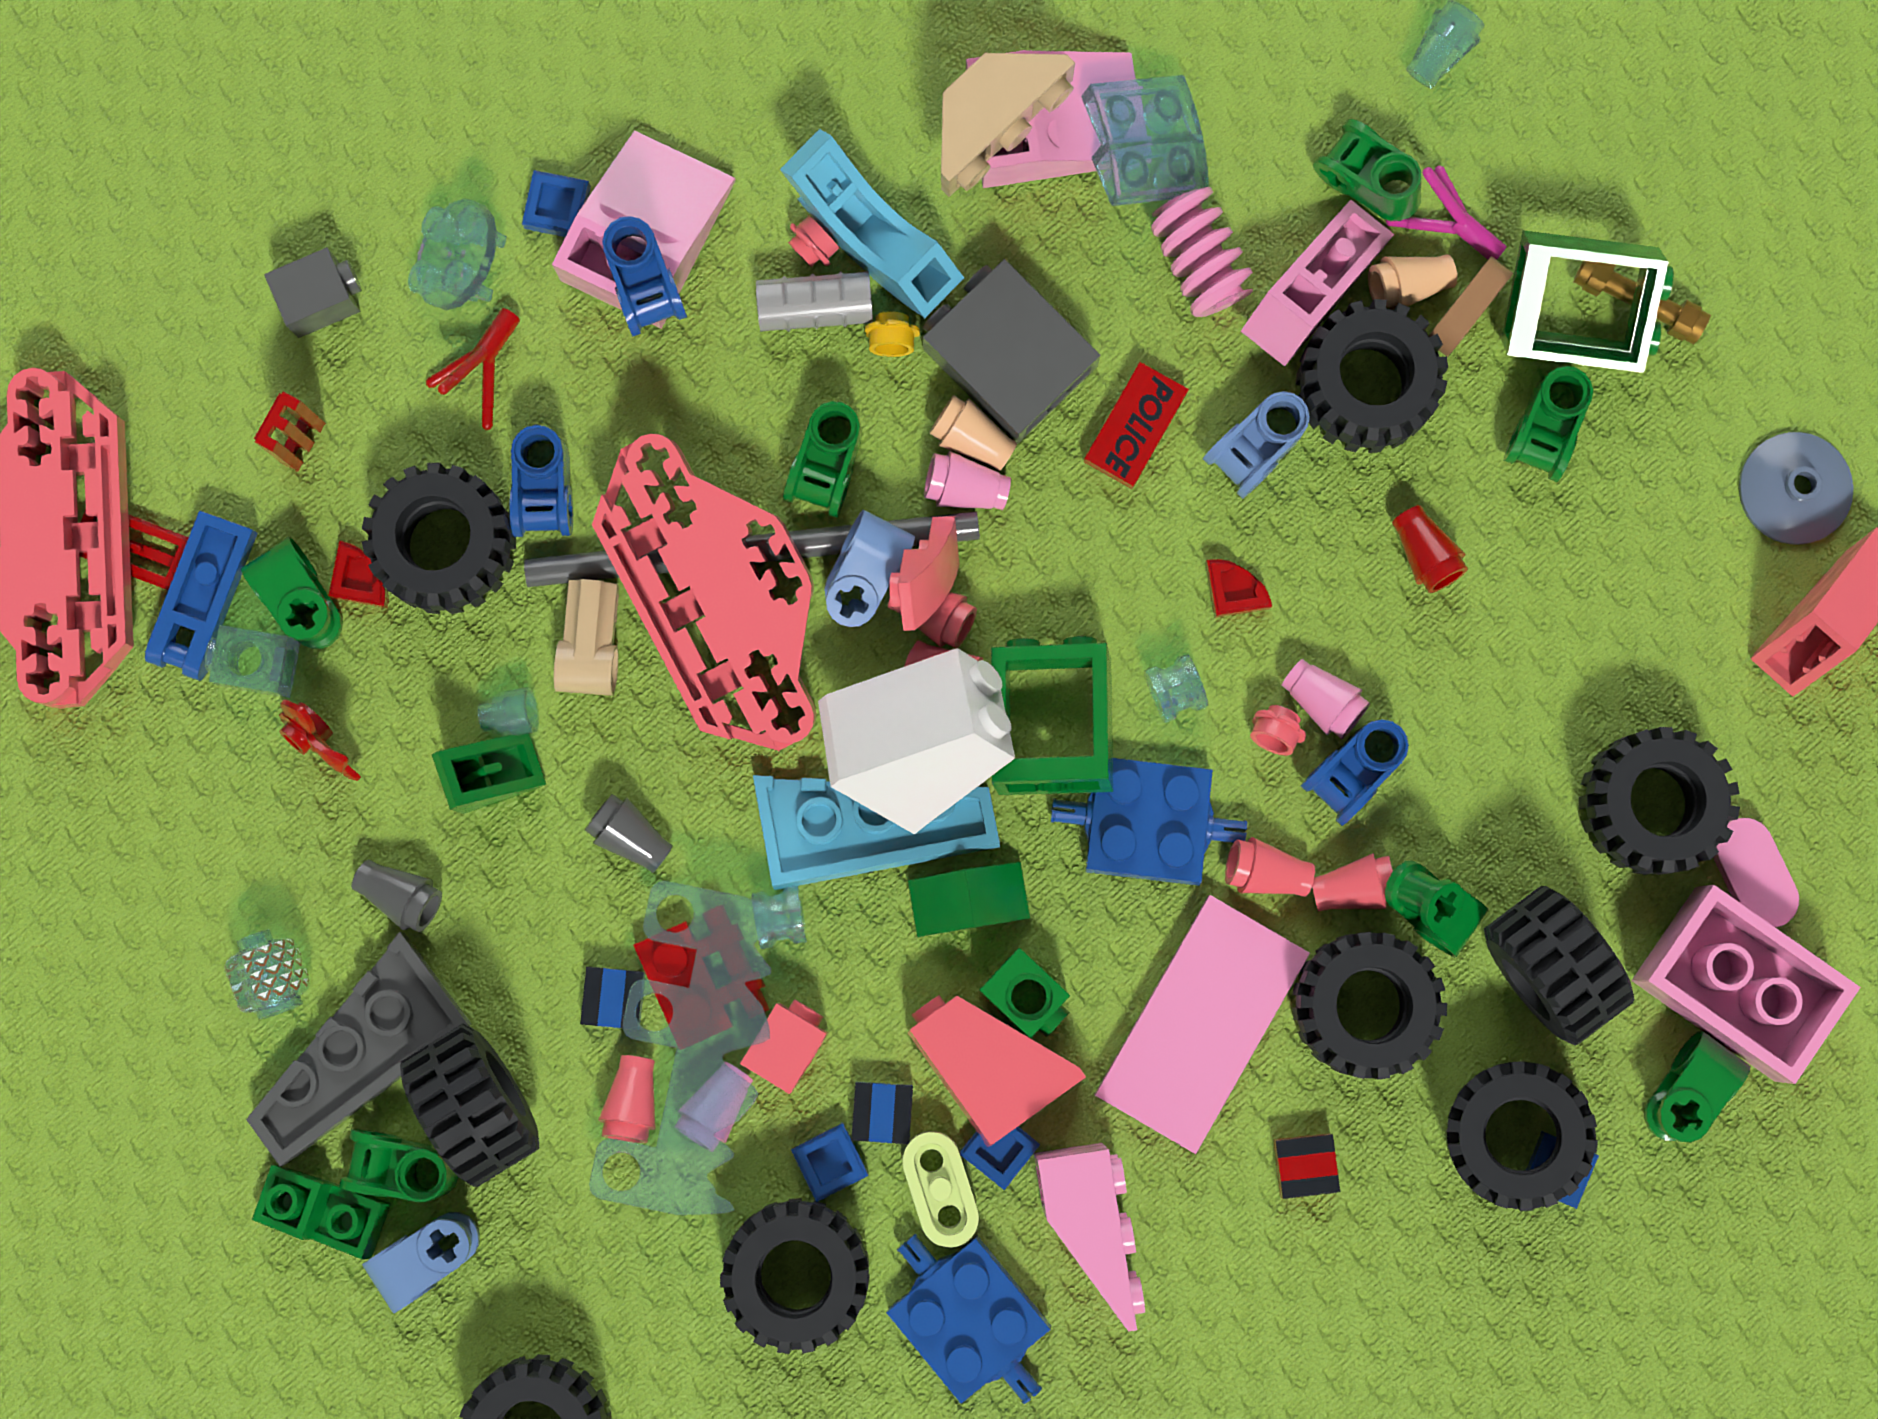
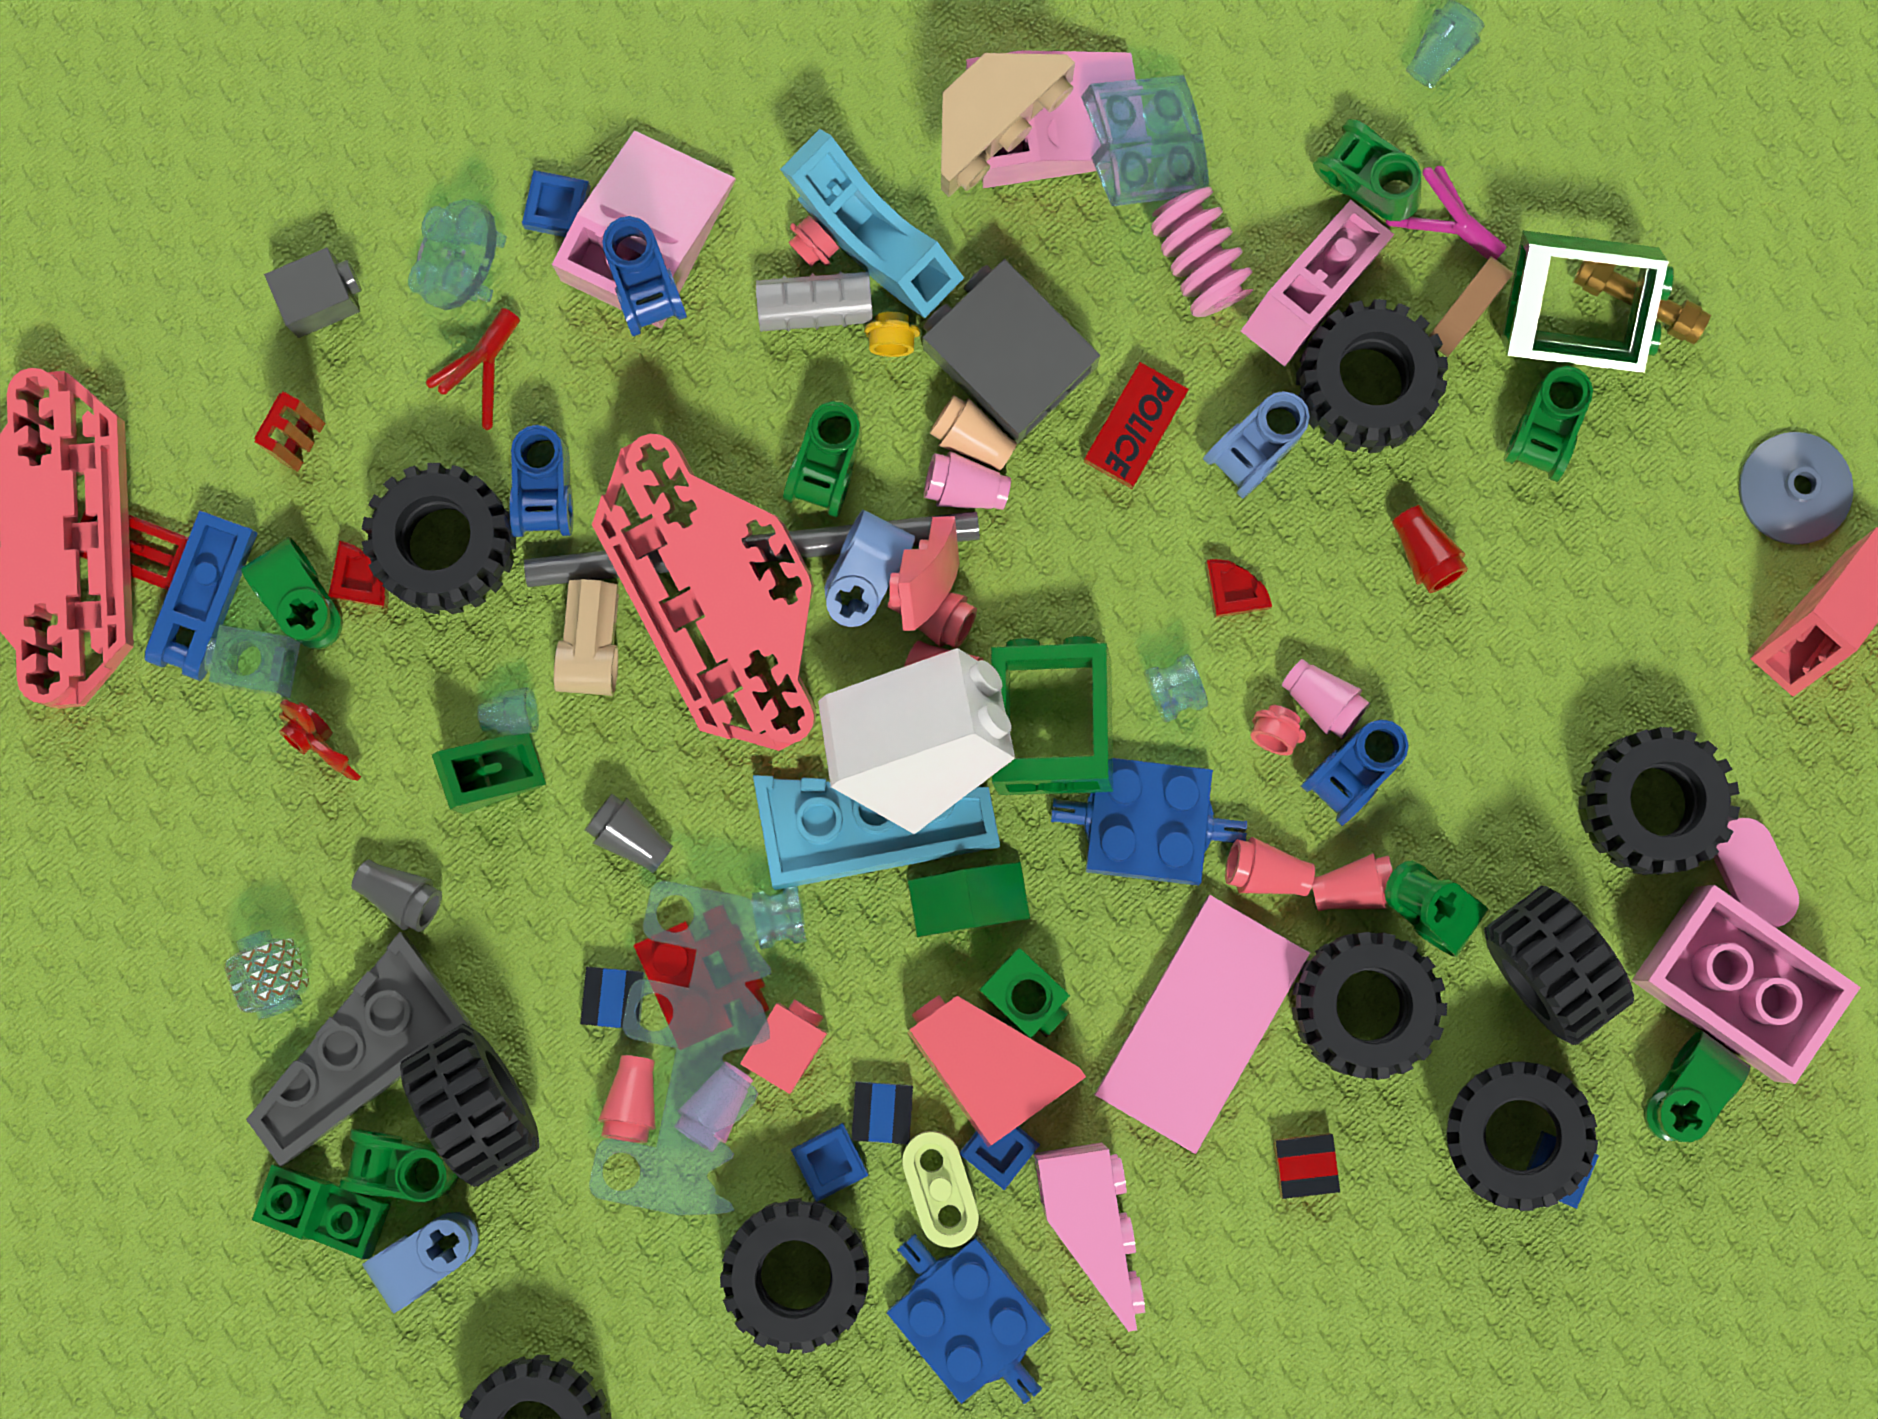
light nougat cone [1368,254,1457,310] -> none

